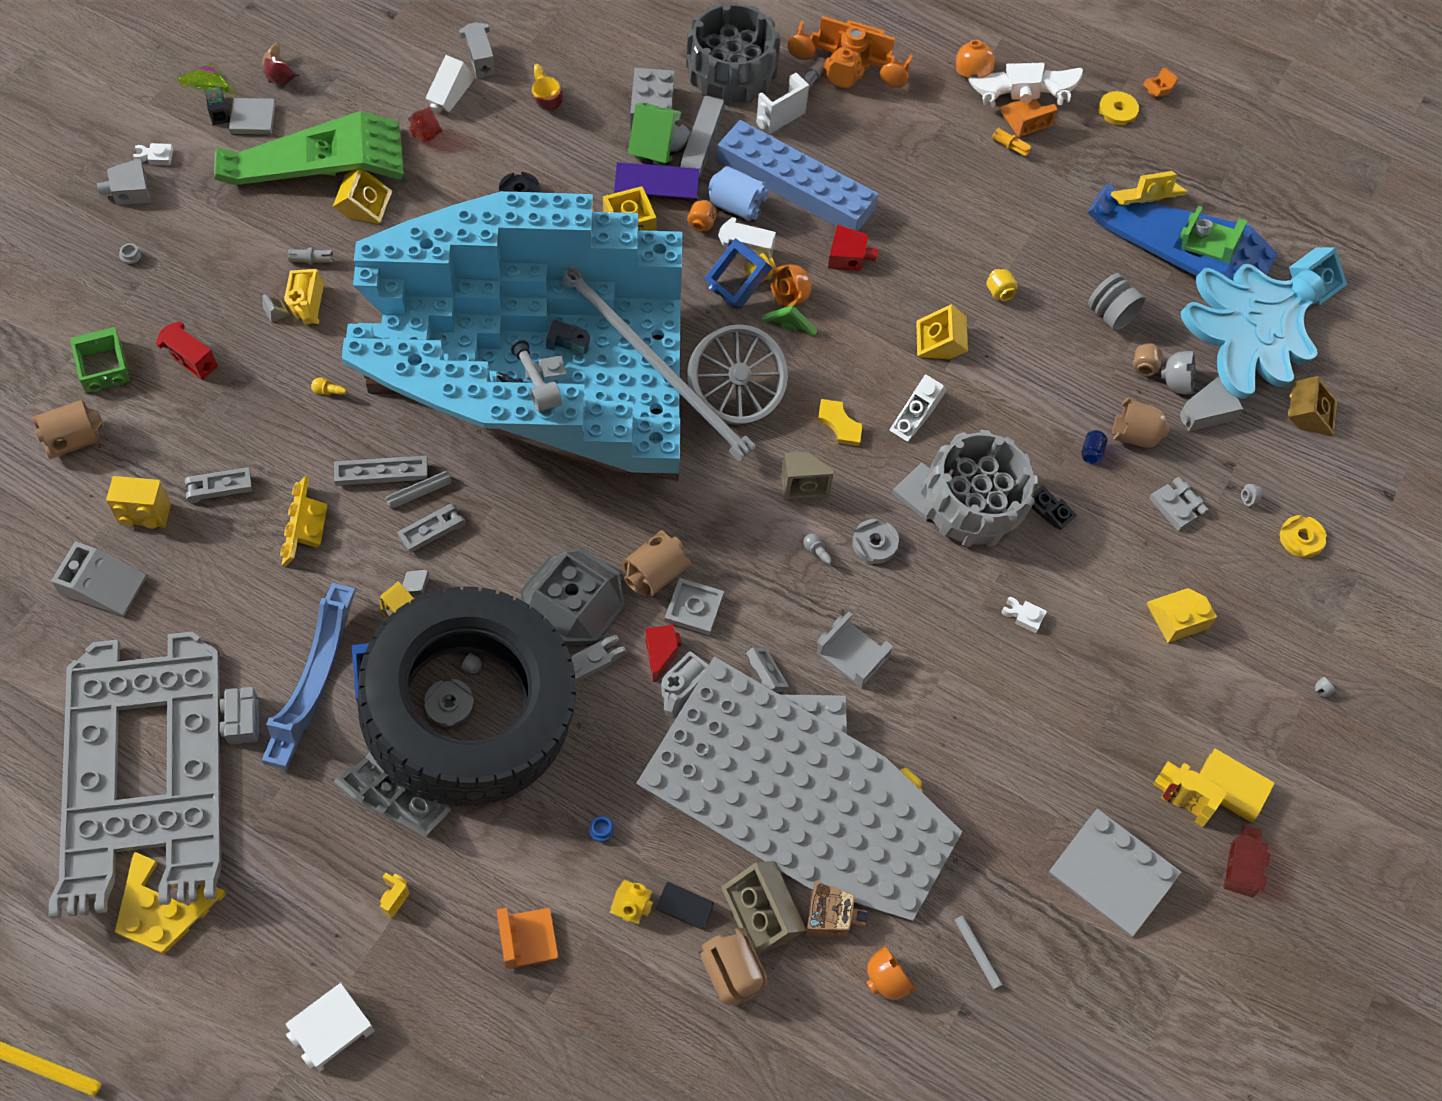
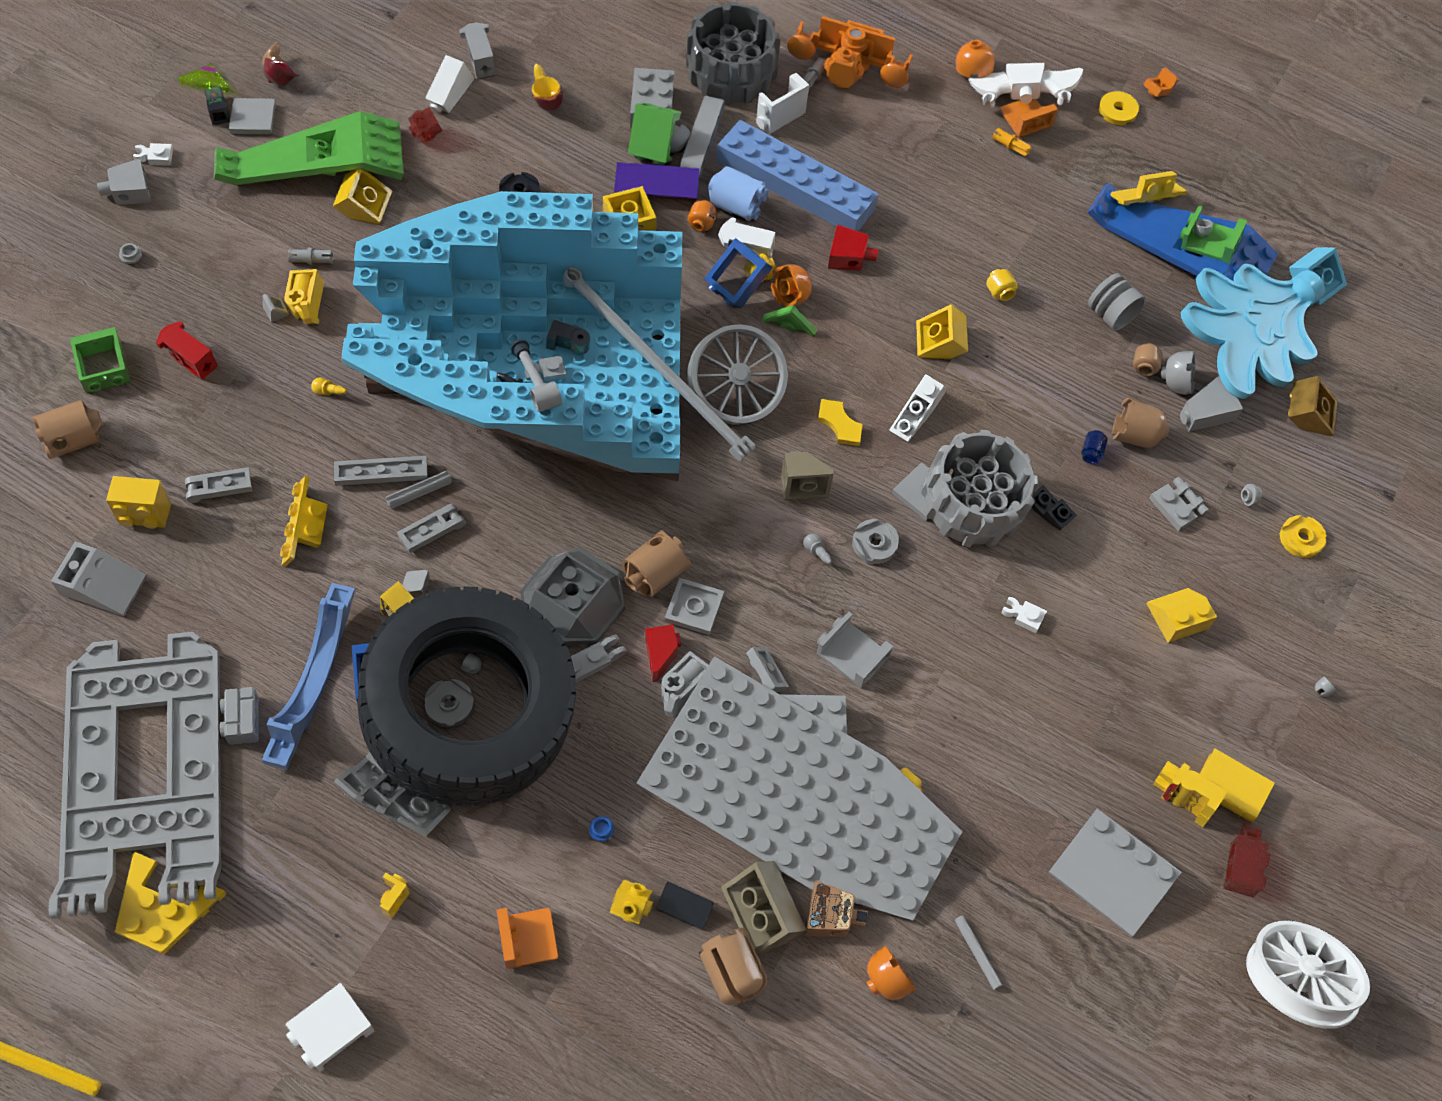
none -> white wheel [1246,921,1370,1028]

